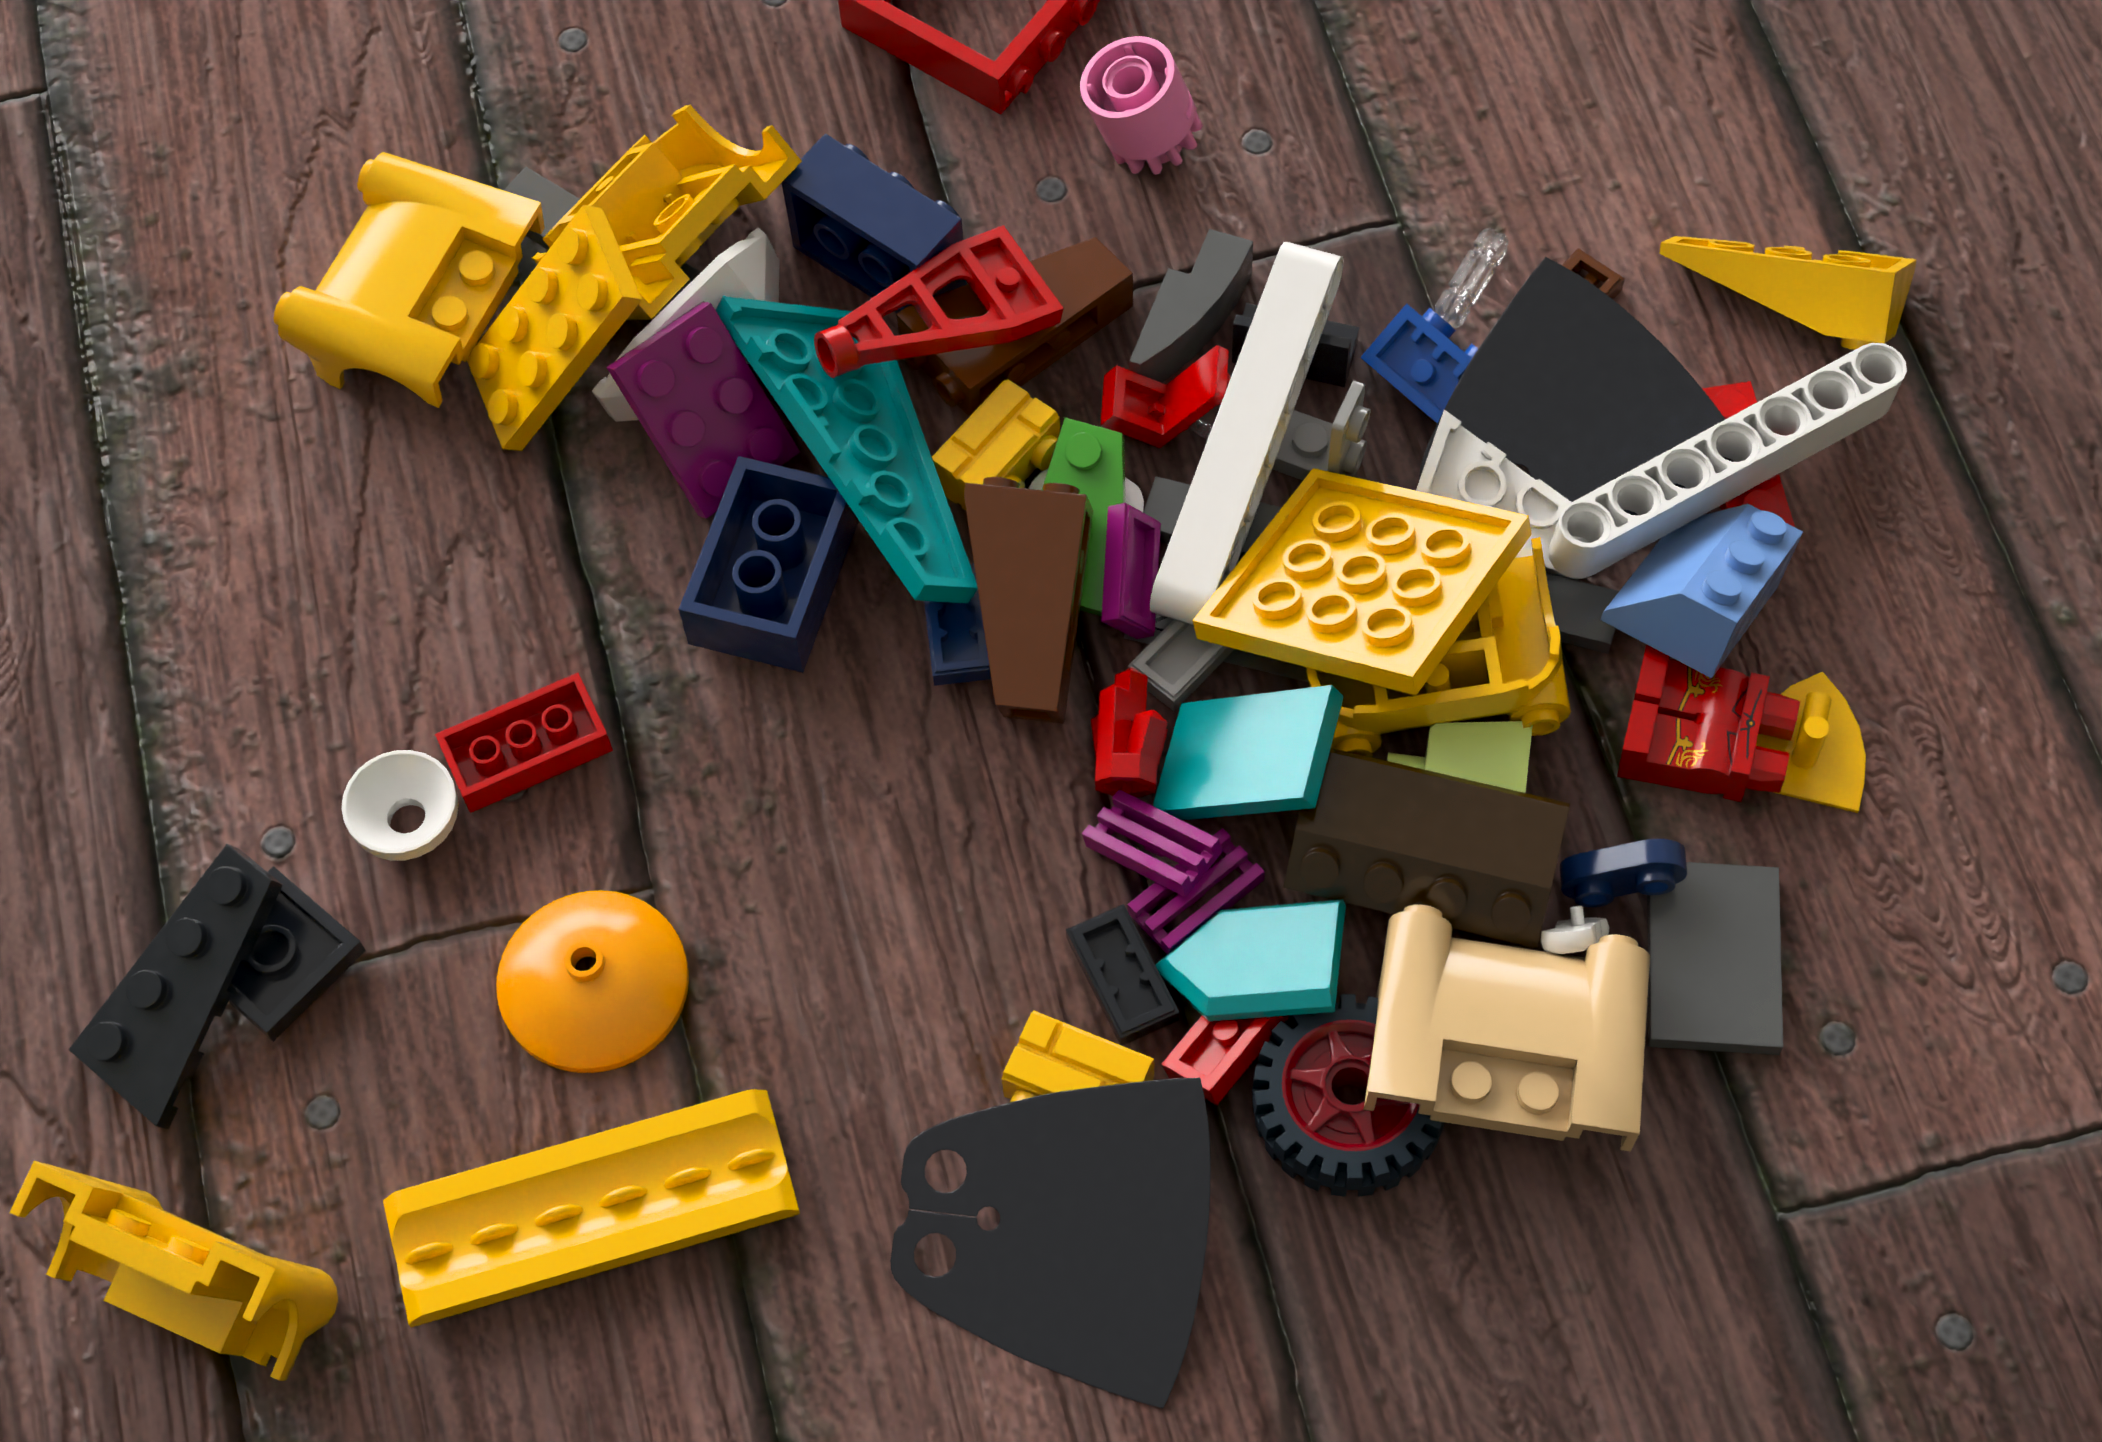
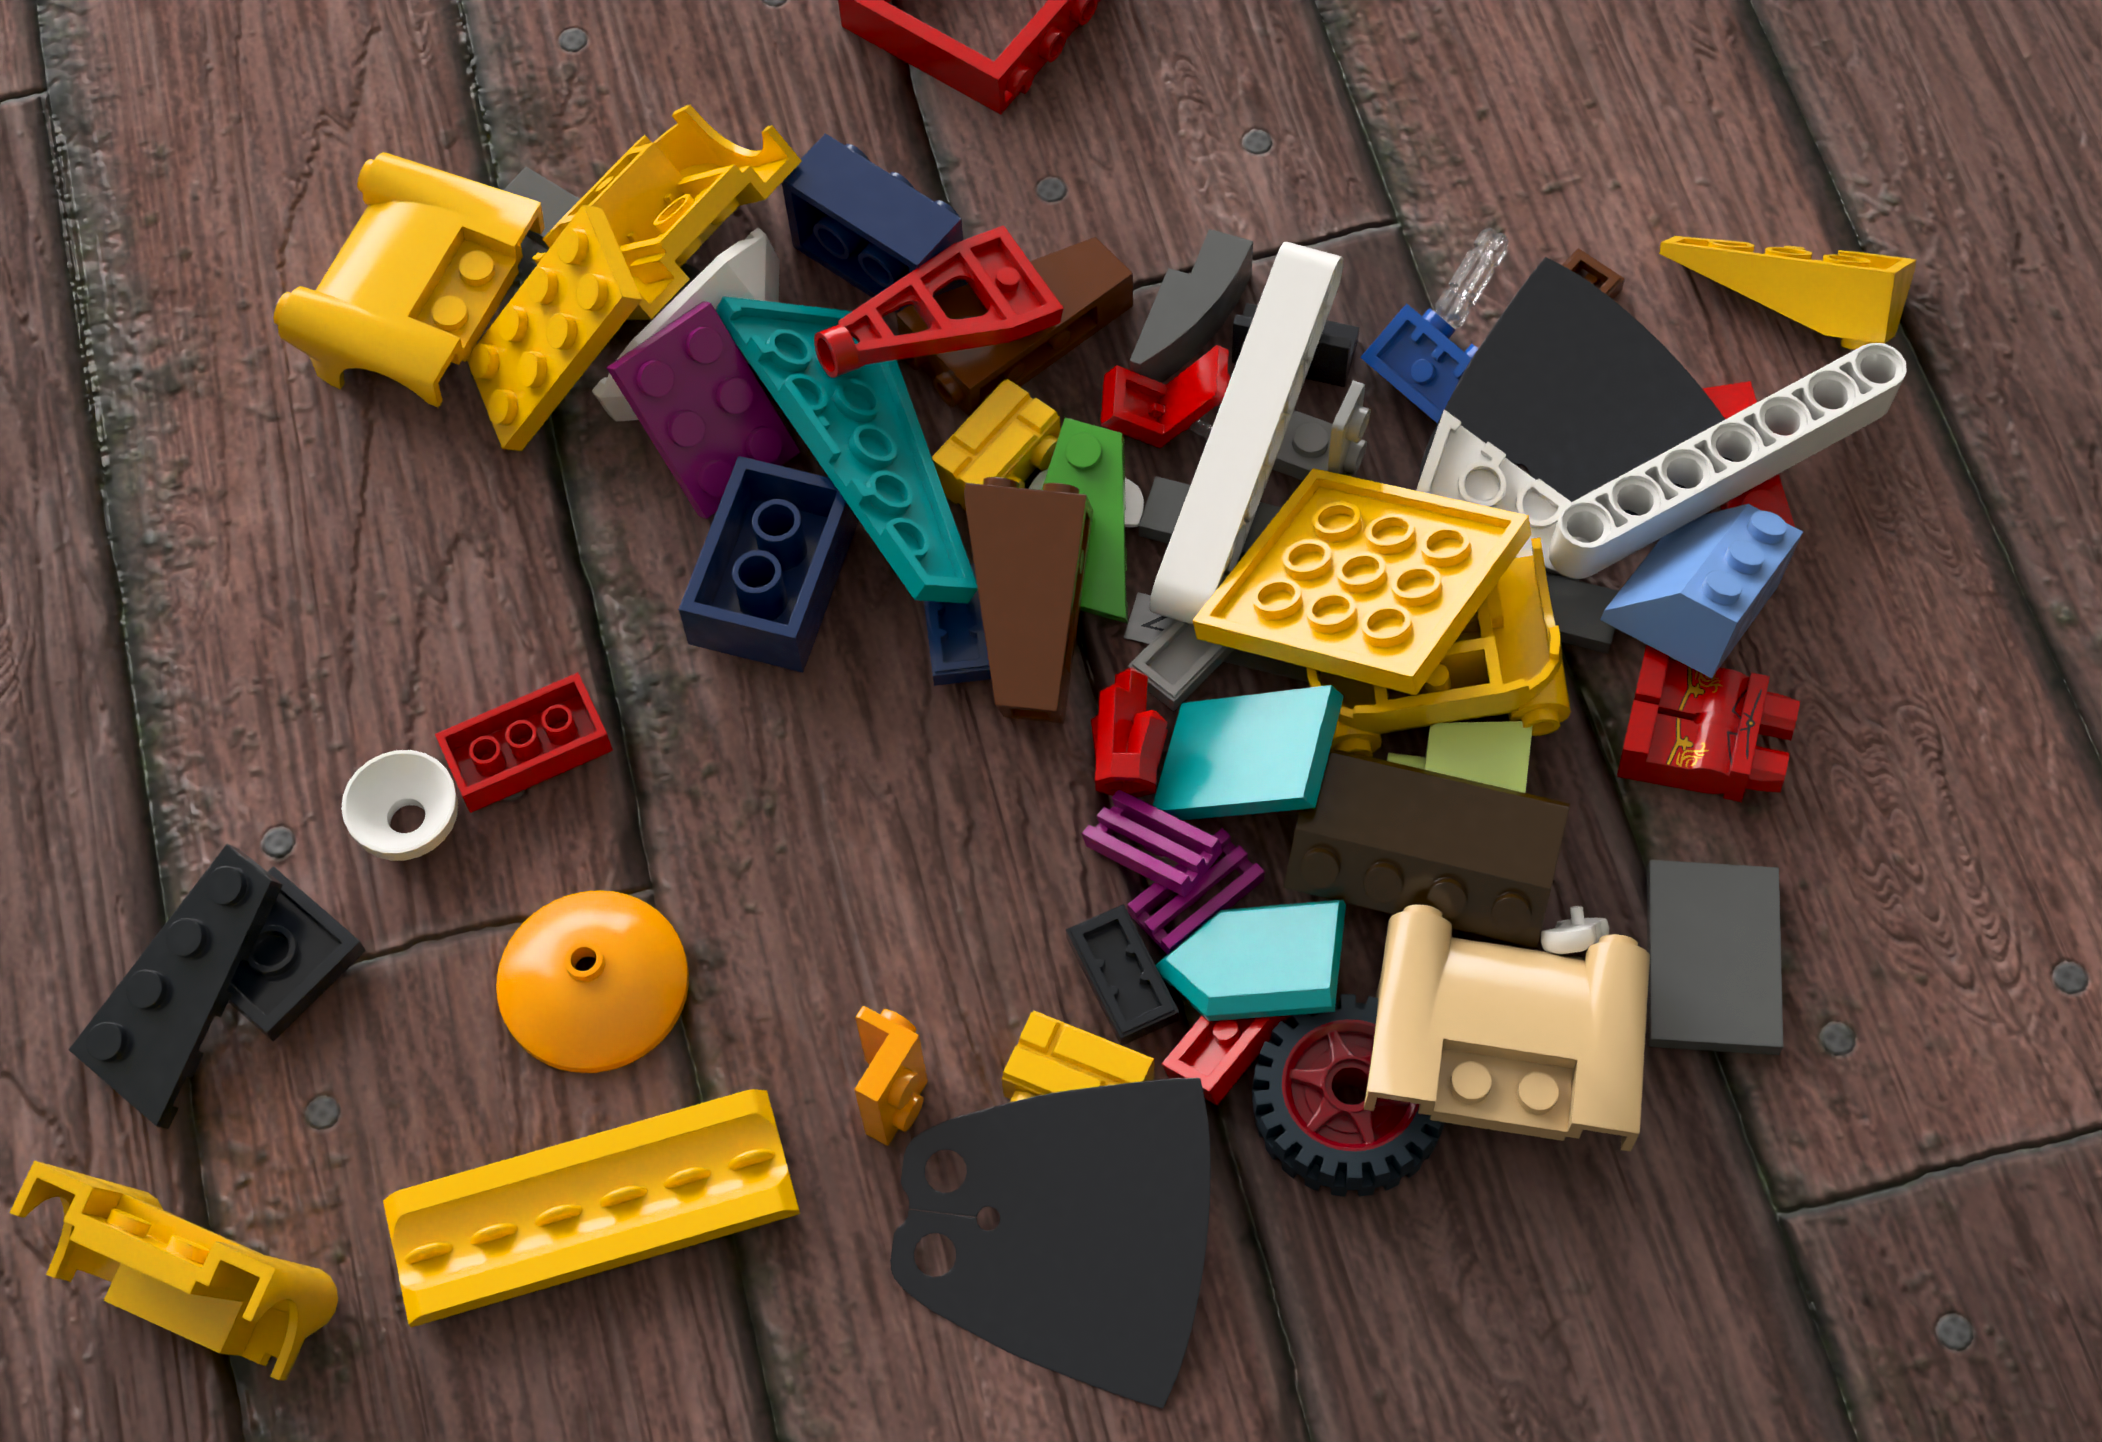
bright pink gear [1080,36,1203,175] -> none
magenta tile [1101,503,1161,639] -> none
dark blue plate [1560,839,1687,907] -> none
yellow shield [1756,671,1866,813] -> none
none -> light orange bracket [854,1006,928,1146]

